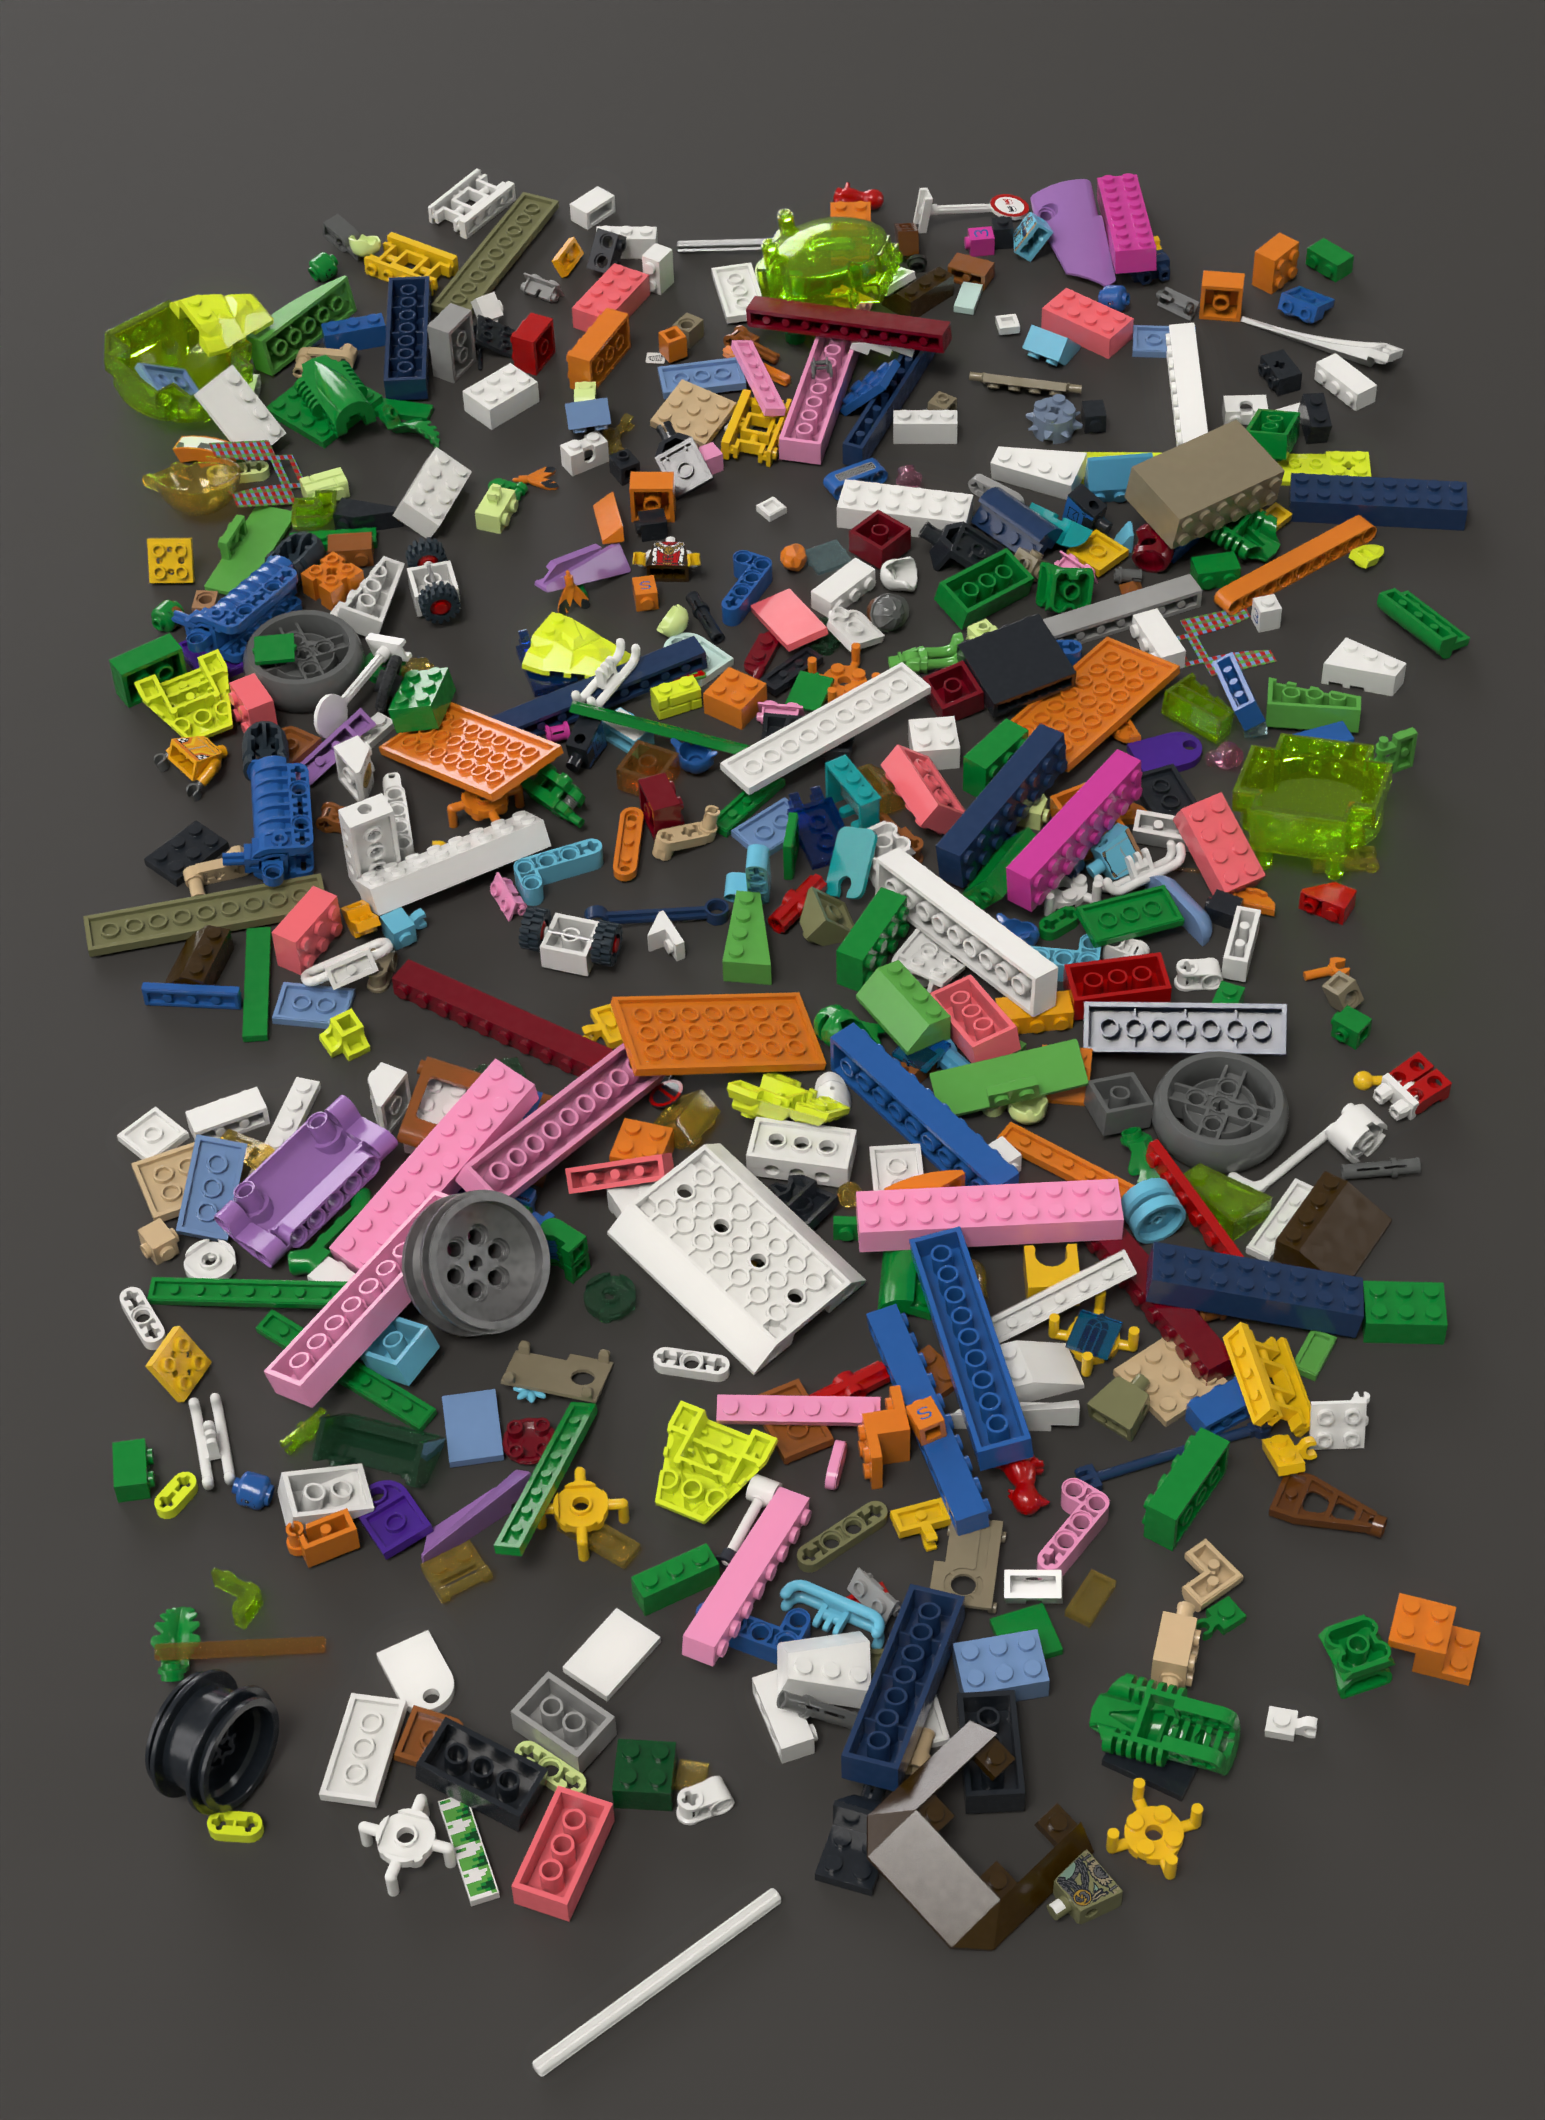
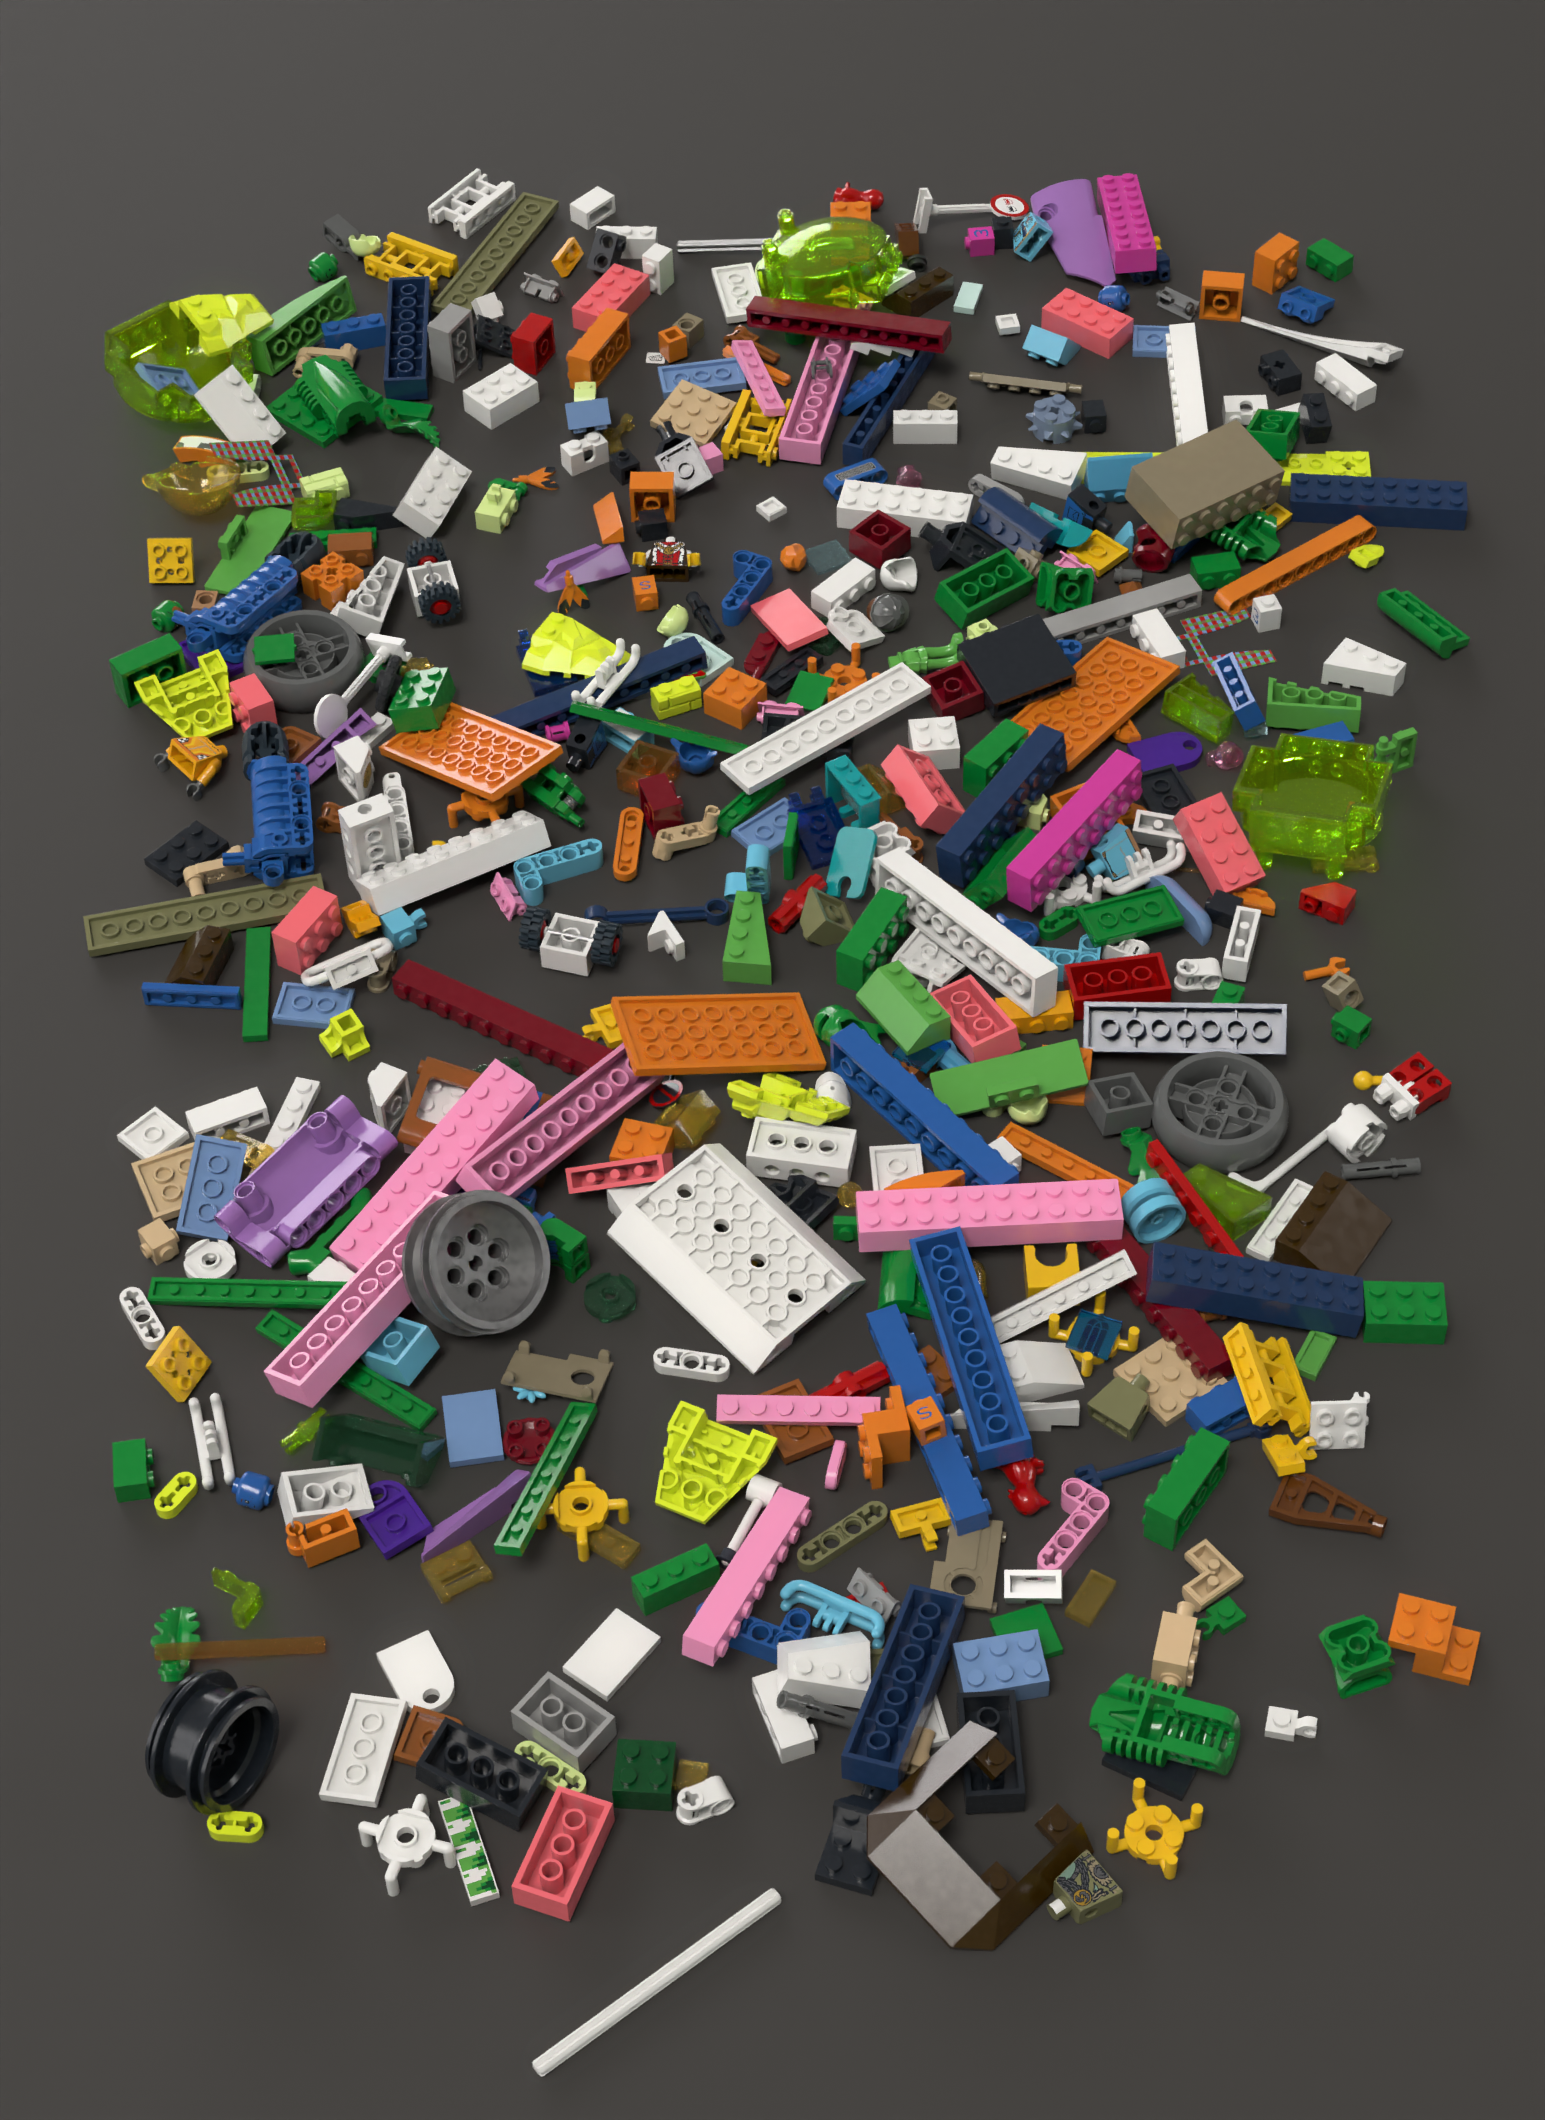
dark orange brick [948,253,995,291] -> none

